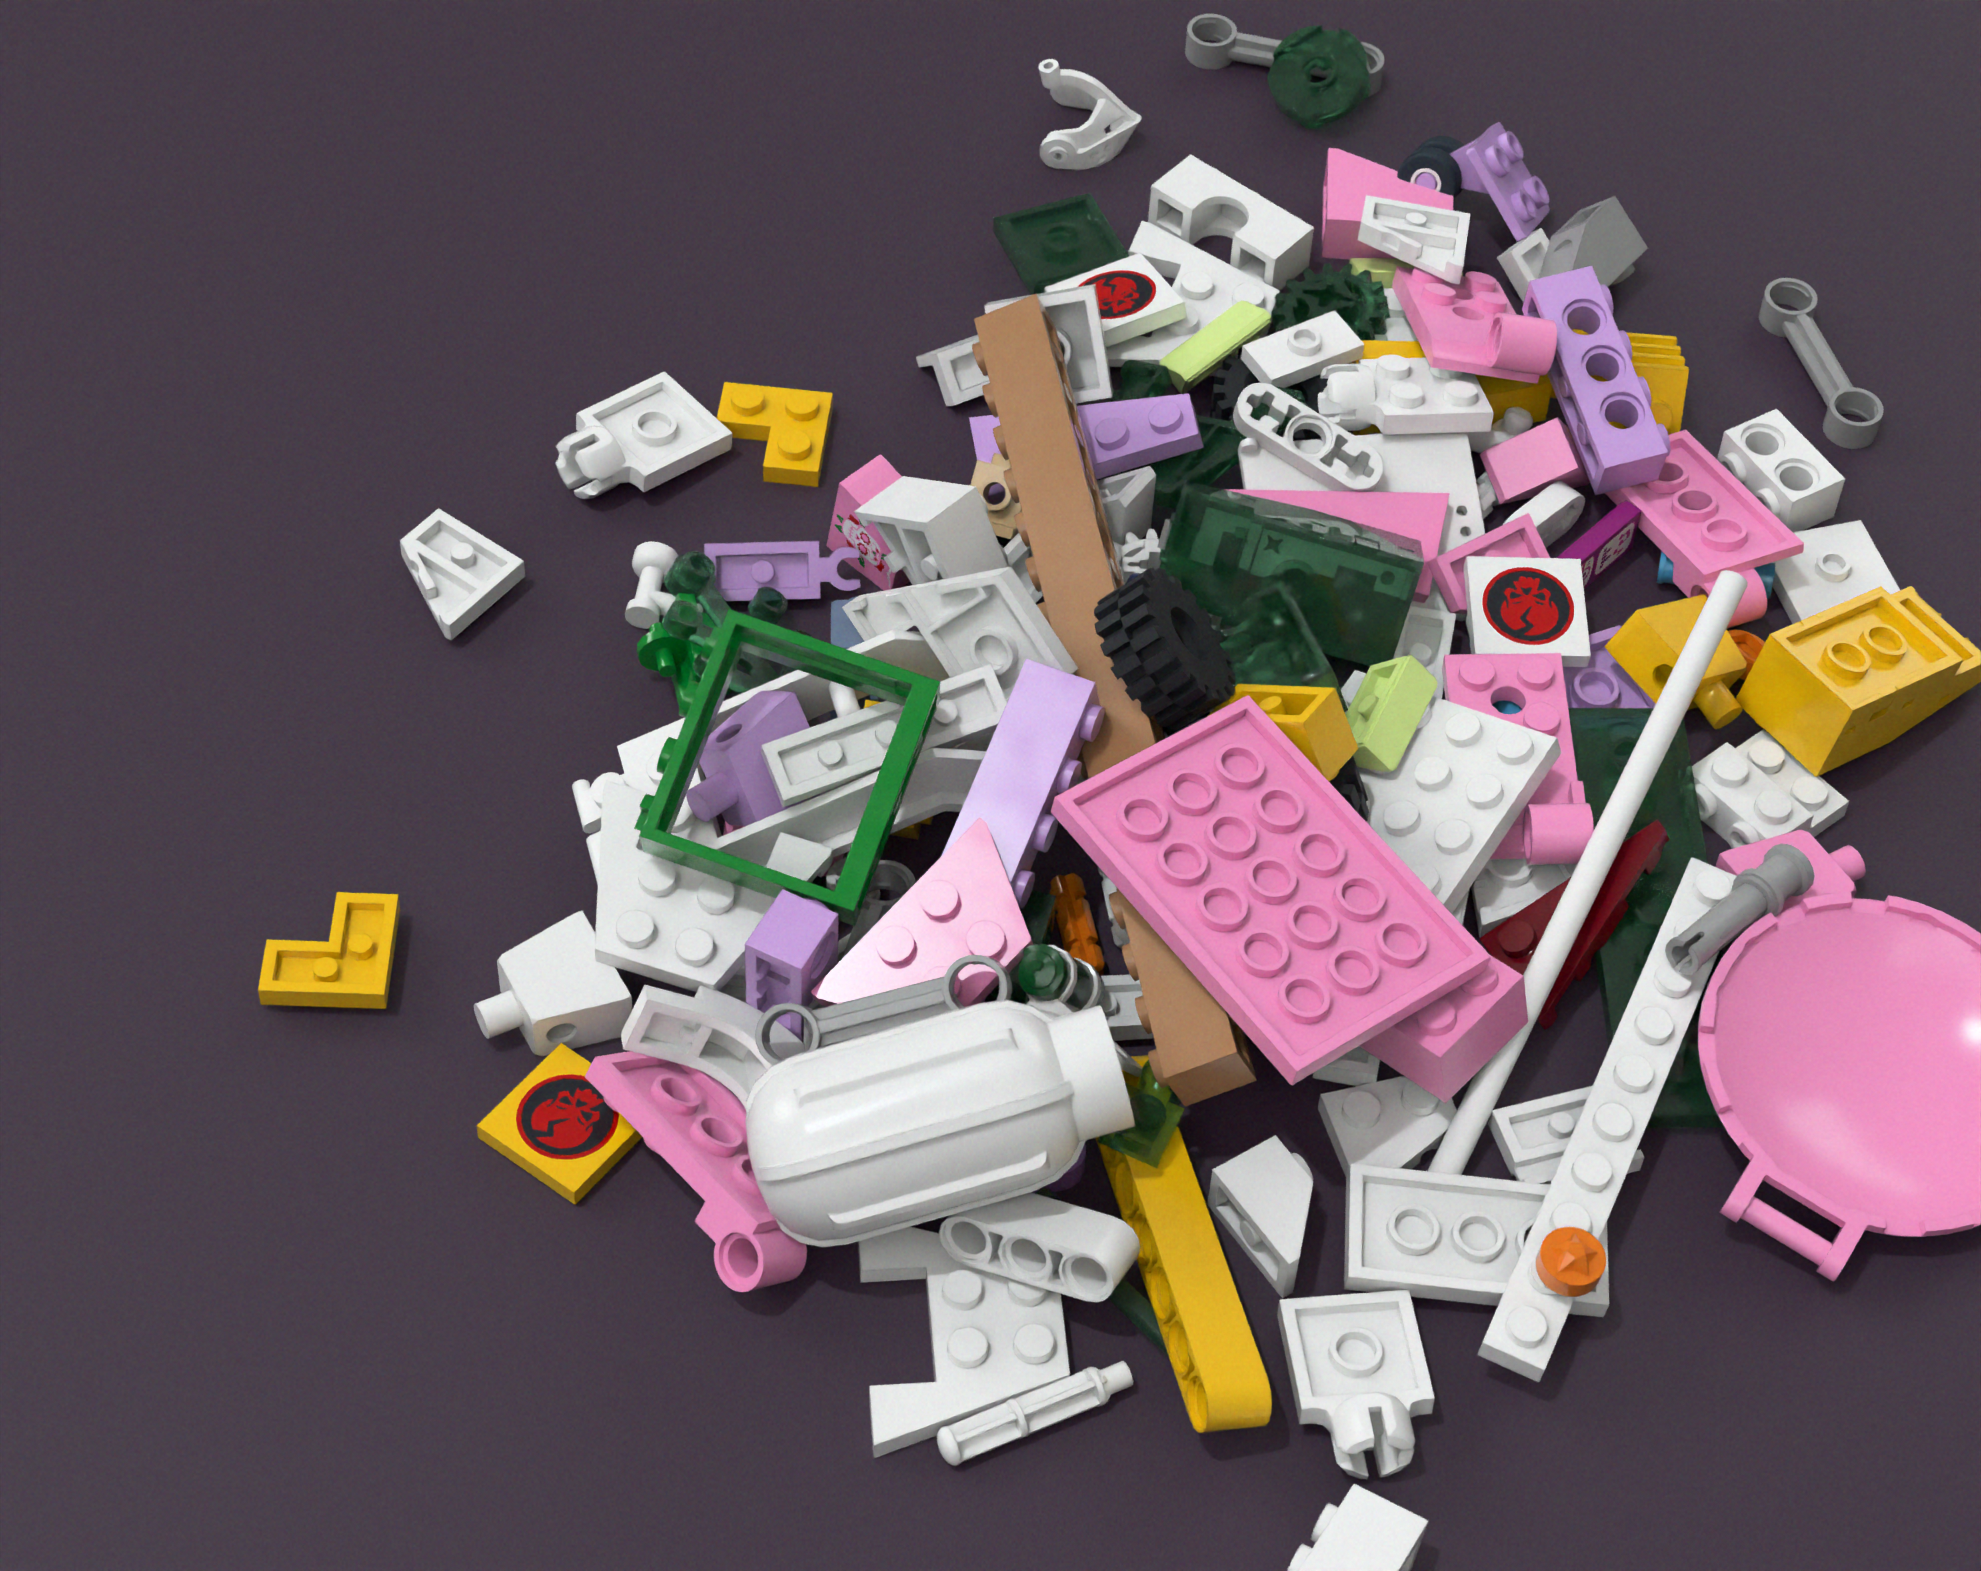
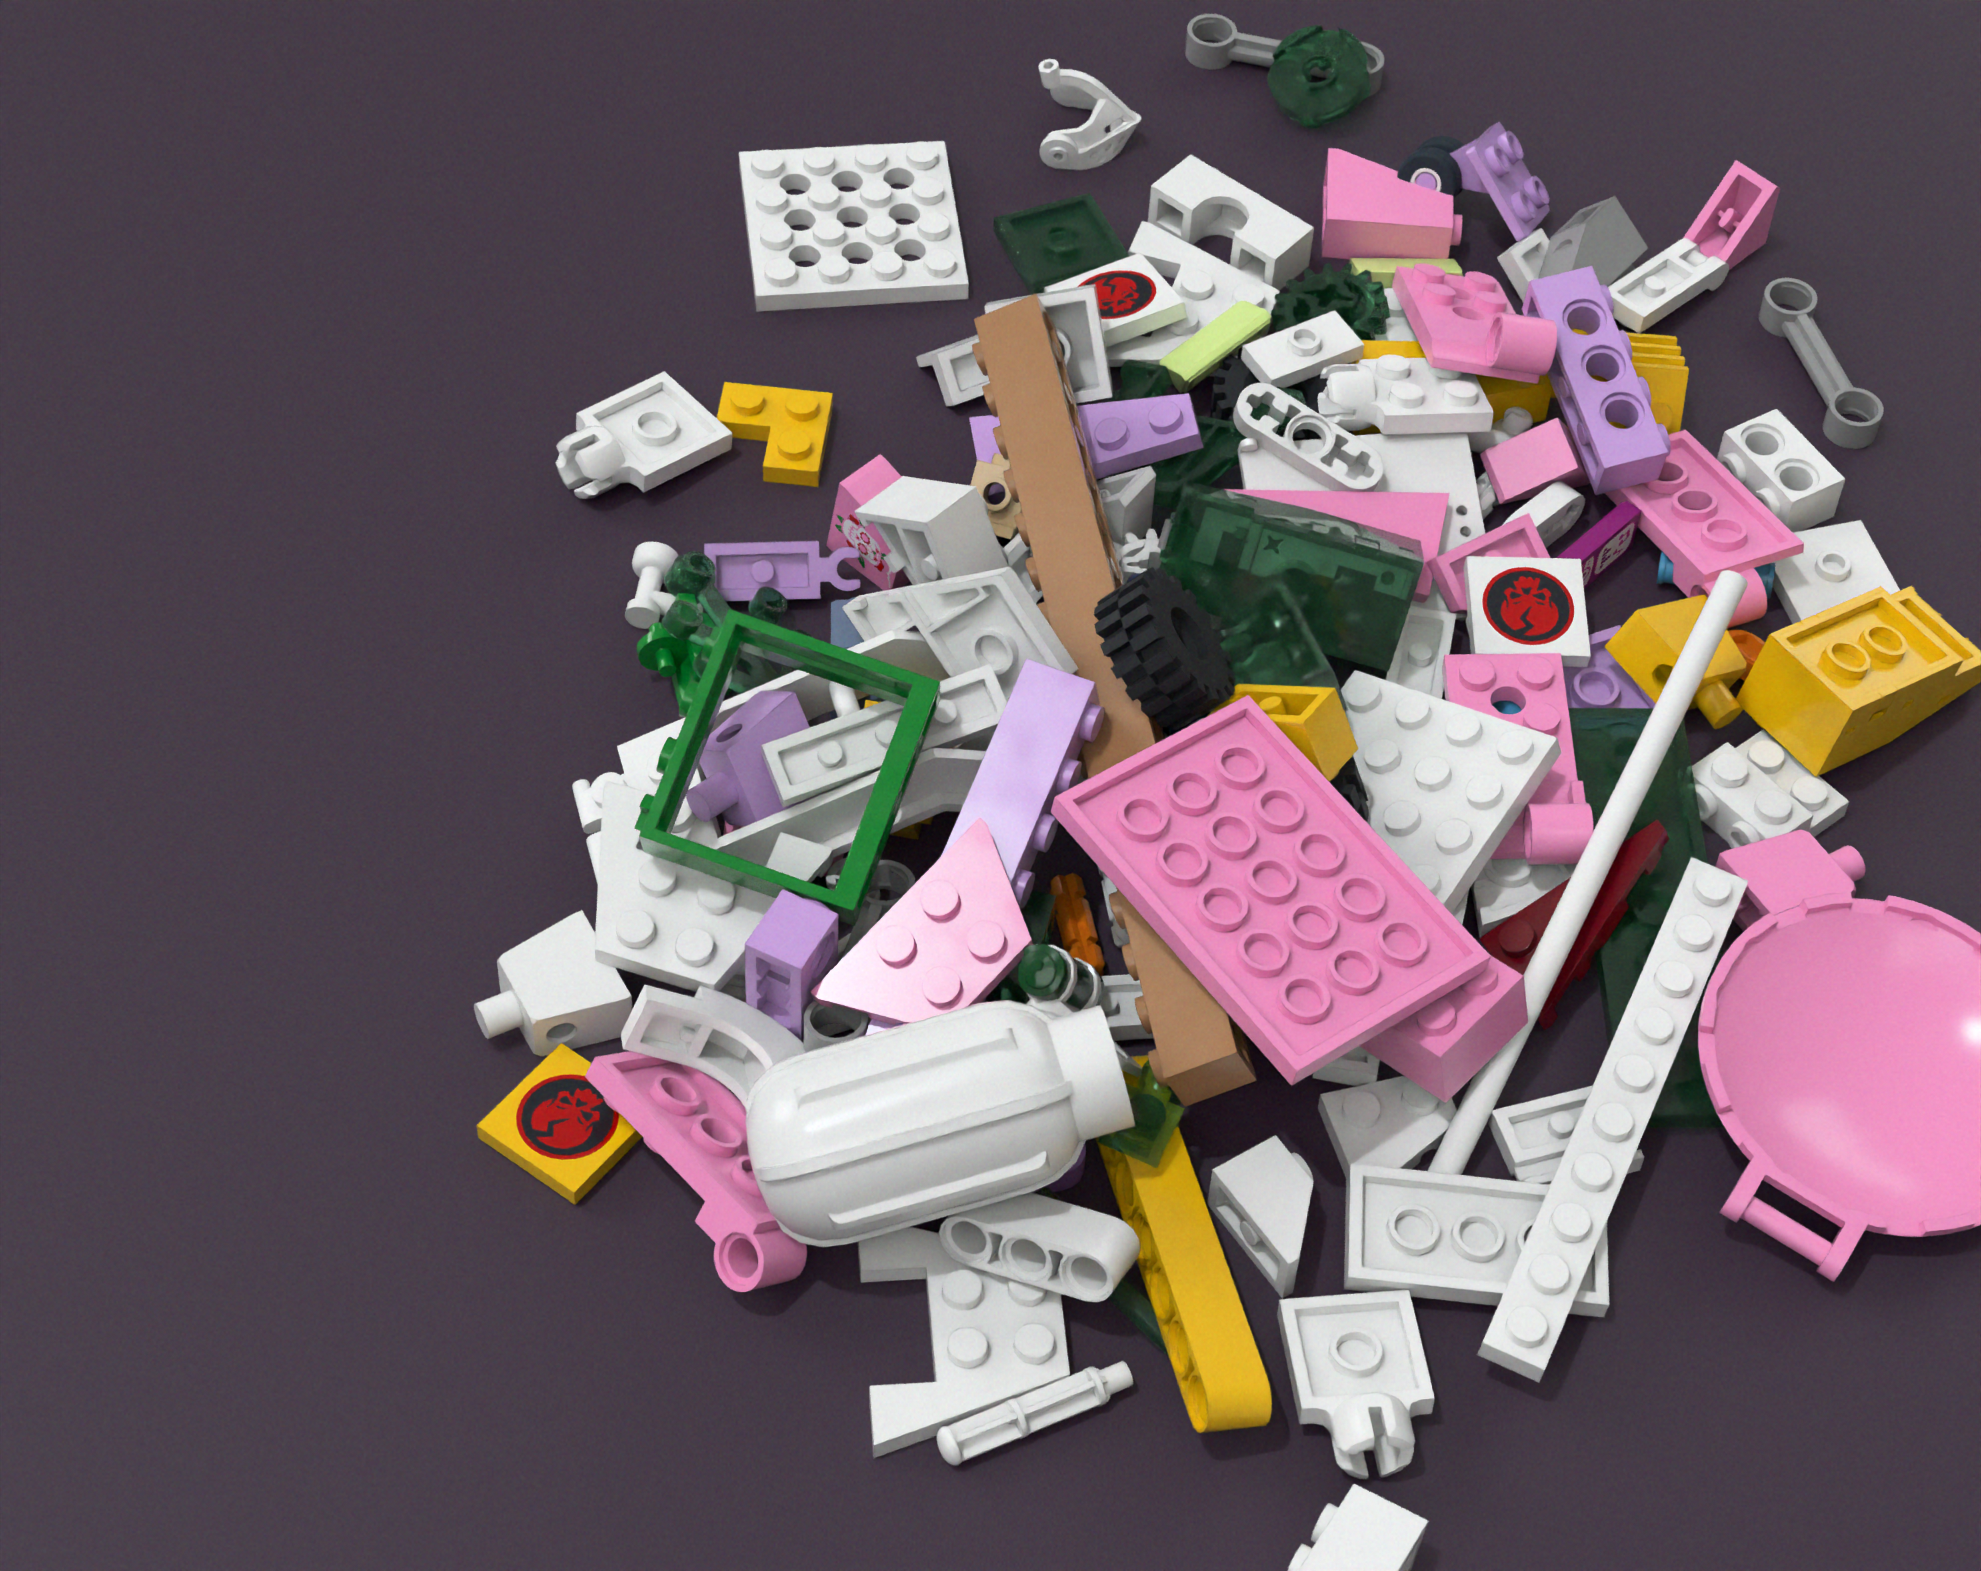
yellow plate [258,892,400,1009] -> none
white wing [400,508,525,641] -> none
light grey piece [755,955,1012,1065] -> none
yellowish green slope [1345,655,1438,772] -> none
white wing [1358,195,1470,284] -> none
orange tile [1536,1227,1606,1297] -> none
light grey pin [1665,844,1815,975] -> none
none -> white piece [739,141,969,312]
none -> white plate [1608,238,1729,333]
none -> bright pink slope [1683,160,1780,270]

